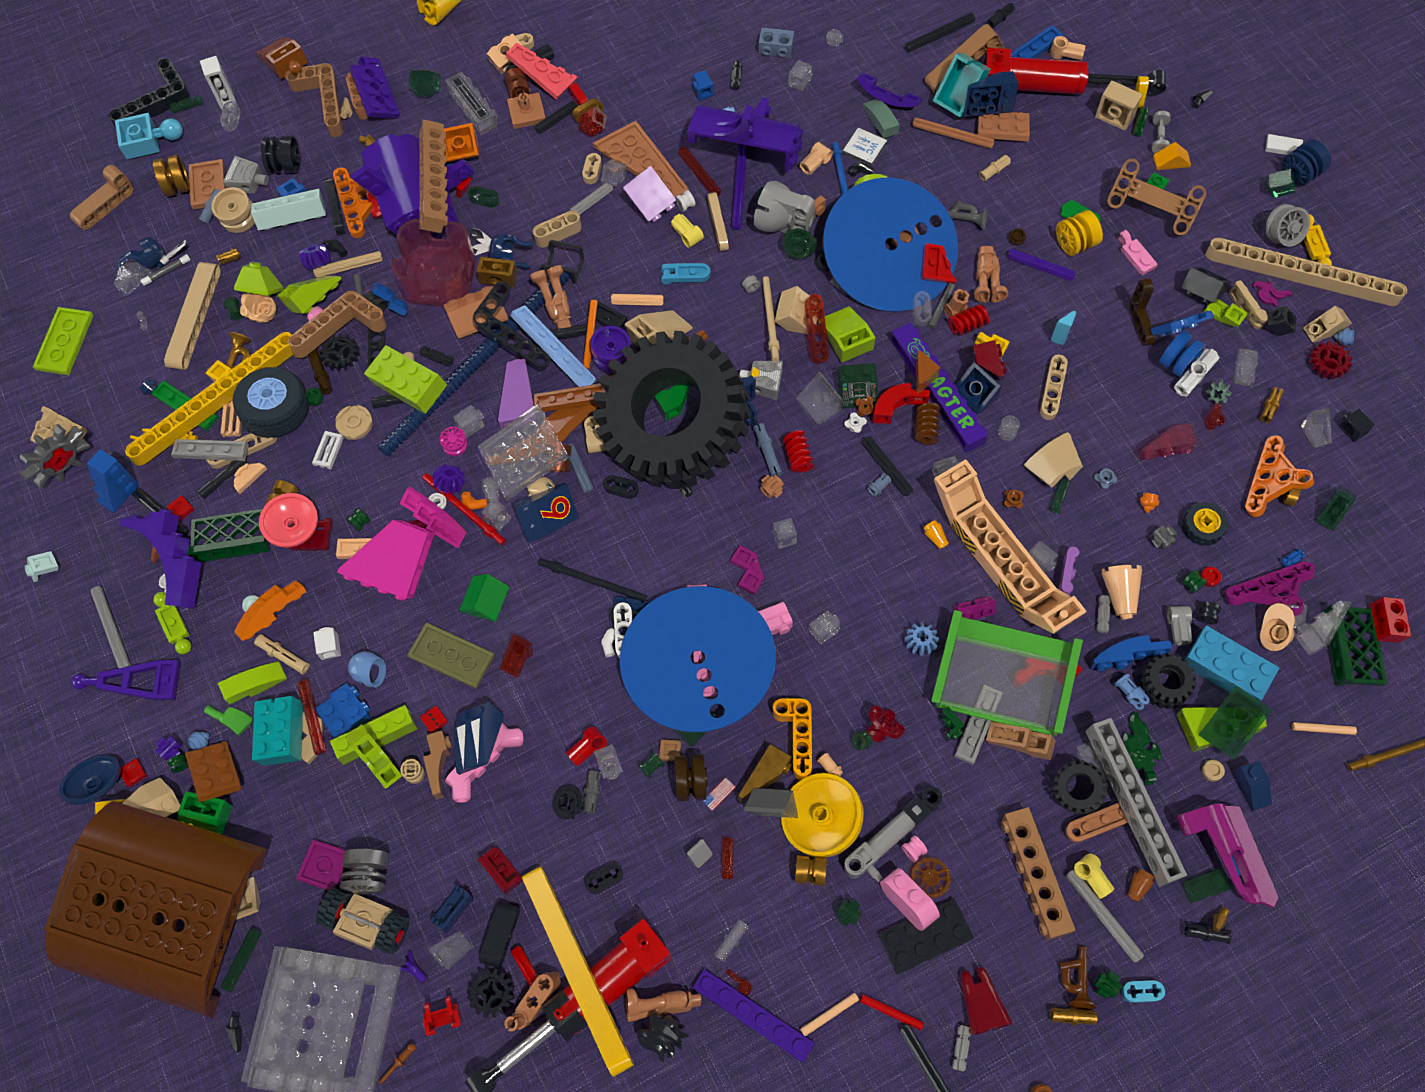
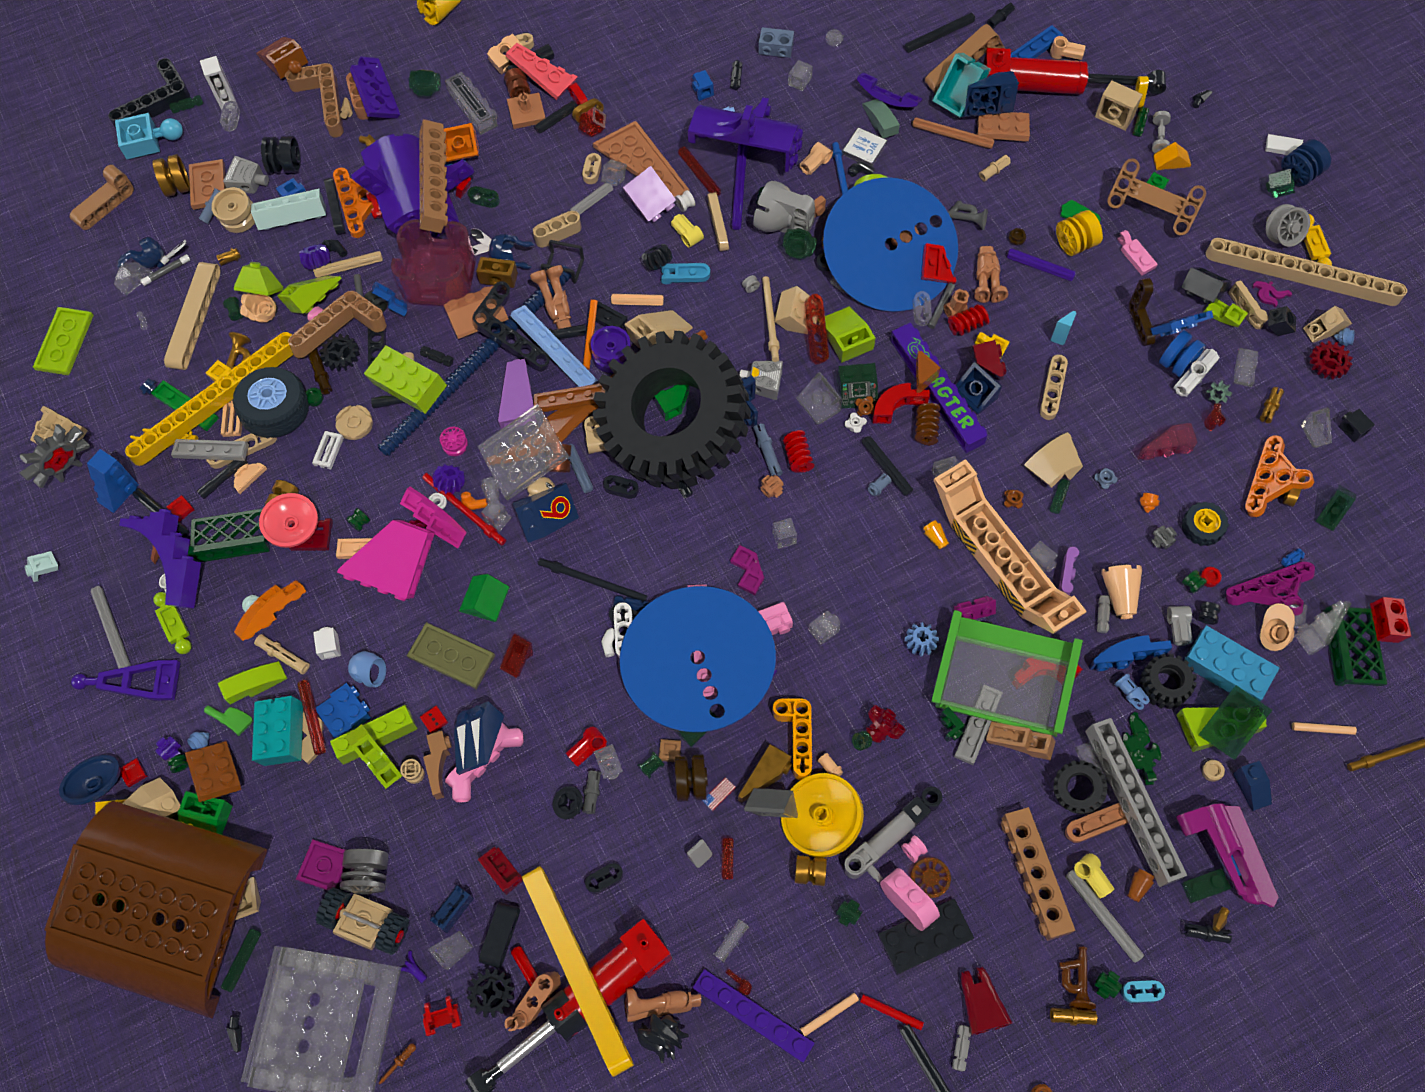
clear brick [453,405,484,438] -> none
clear wheel [998,416,1020,441] -> none
none -> black gear [641,244,673,270]

